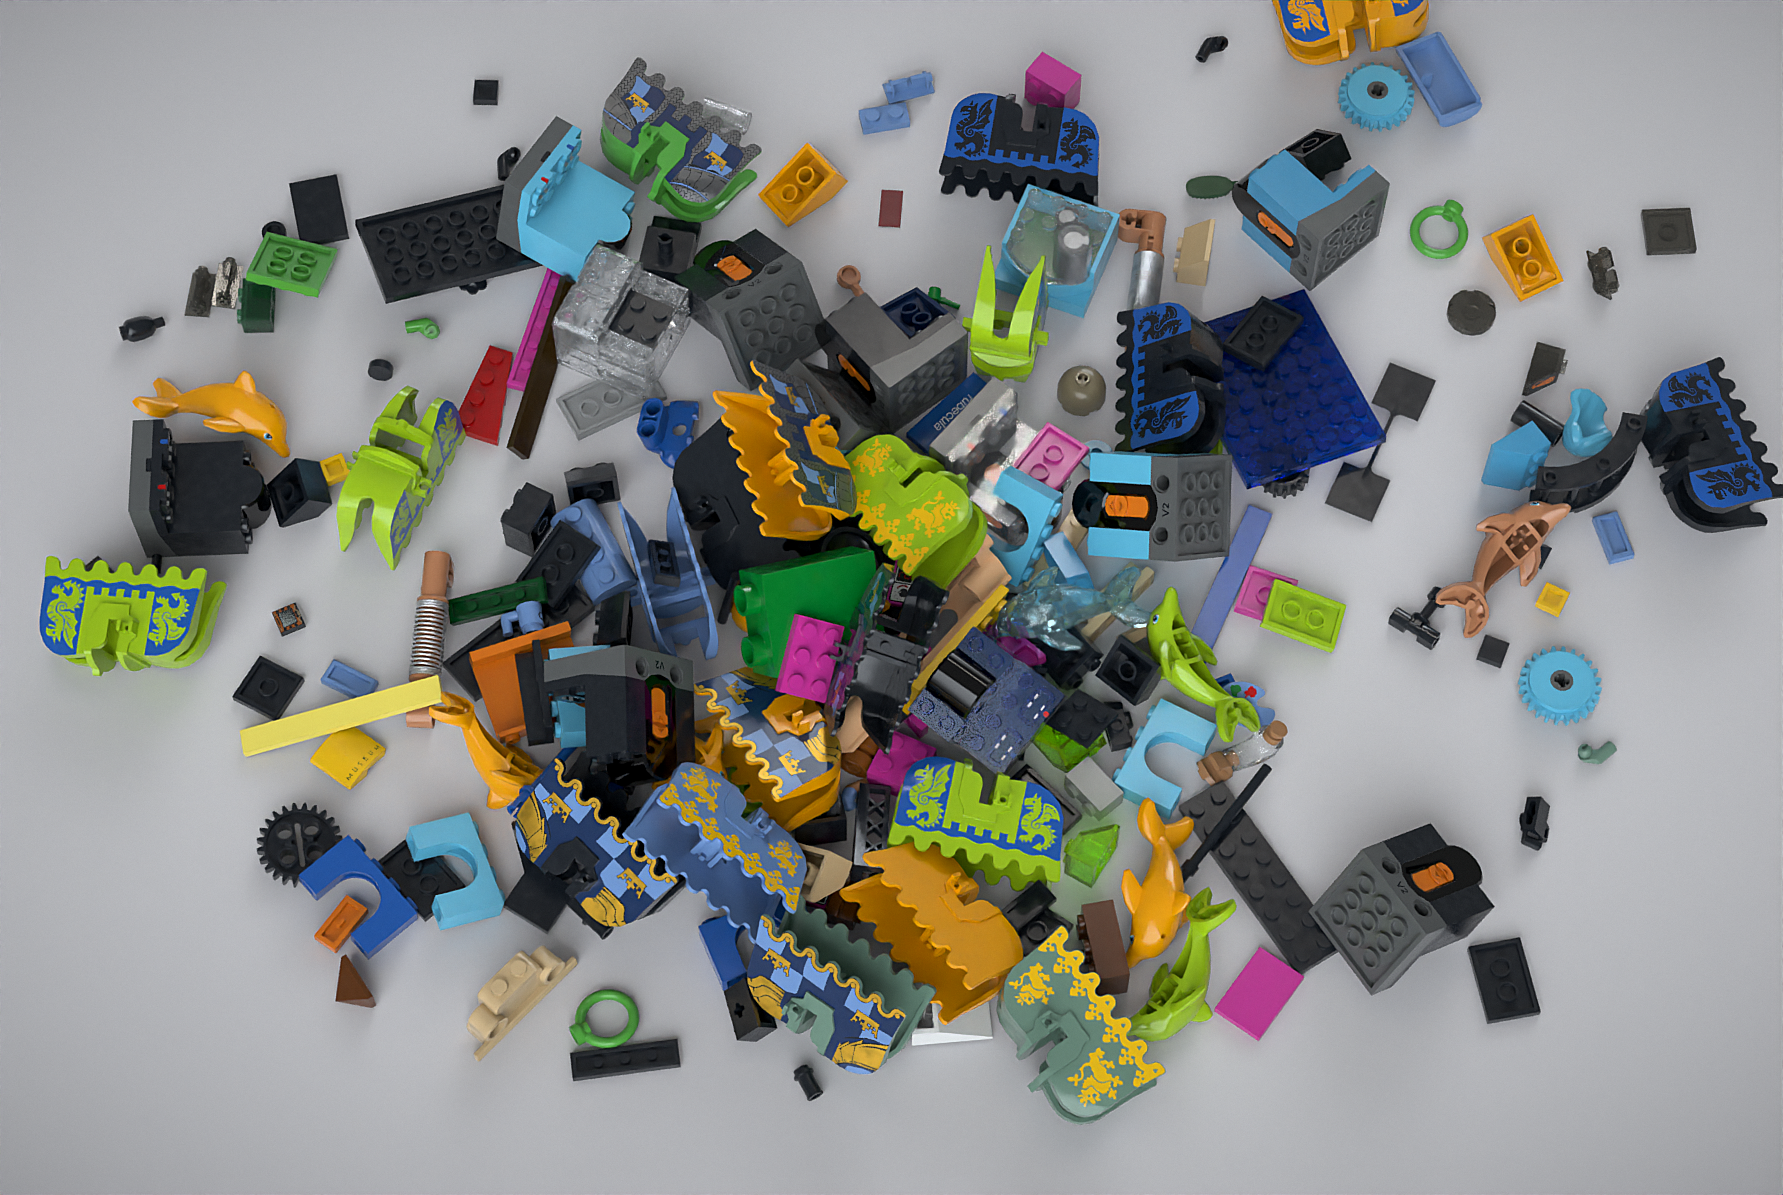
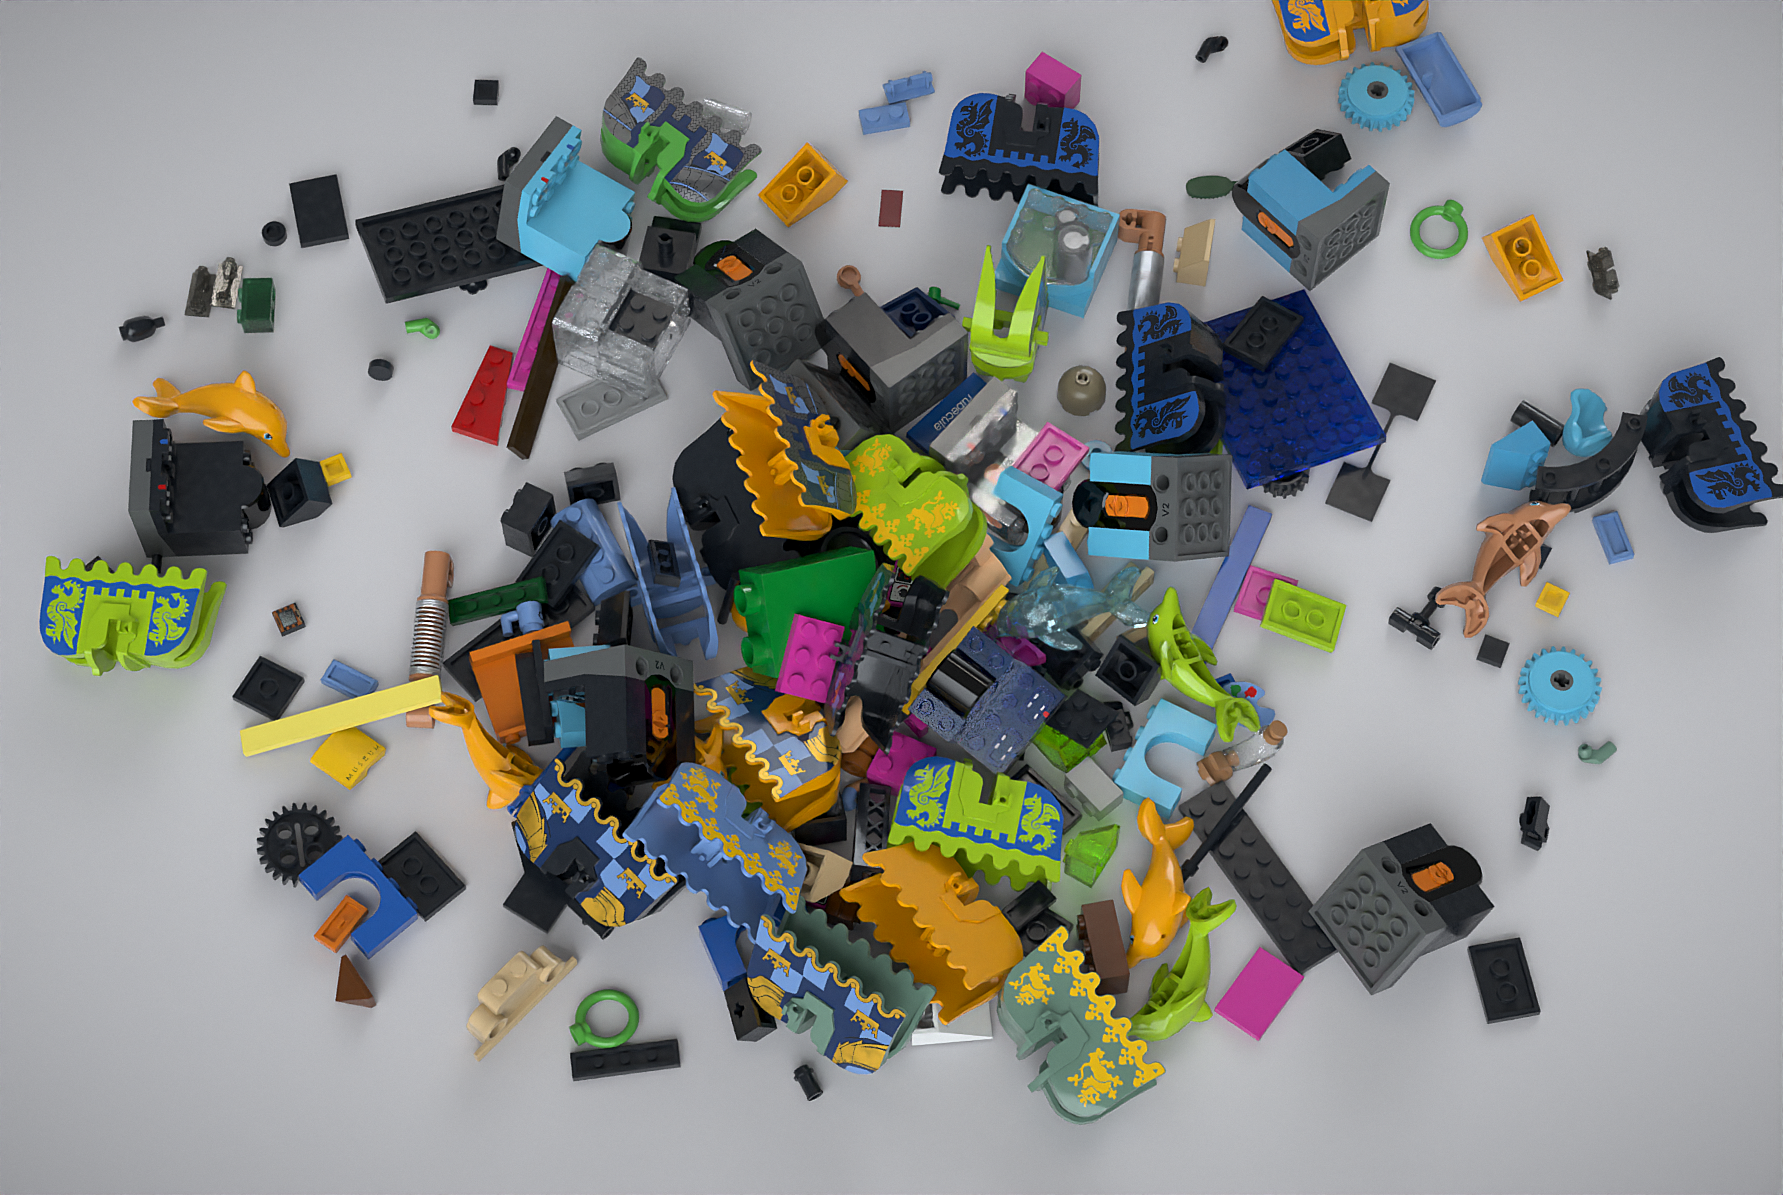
bright green plate [246,232,338,298] -> none
lime animal [336,385,466,571] -> none
medium azure arch [406,812,505,931] -> none
blue piece [637,398,699,469] -> none
clear smoke tile [1446,290,1496,336] -> none
clear smoke slope [1522,342,1568,396] -> none
clear smoke tile [1640,208,1697,255] -> none

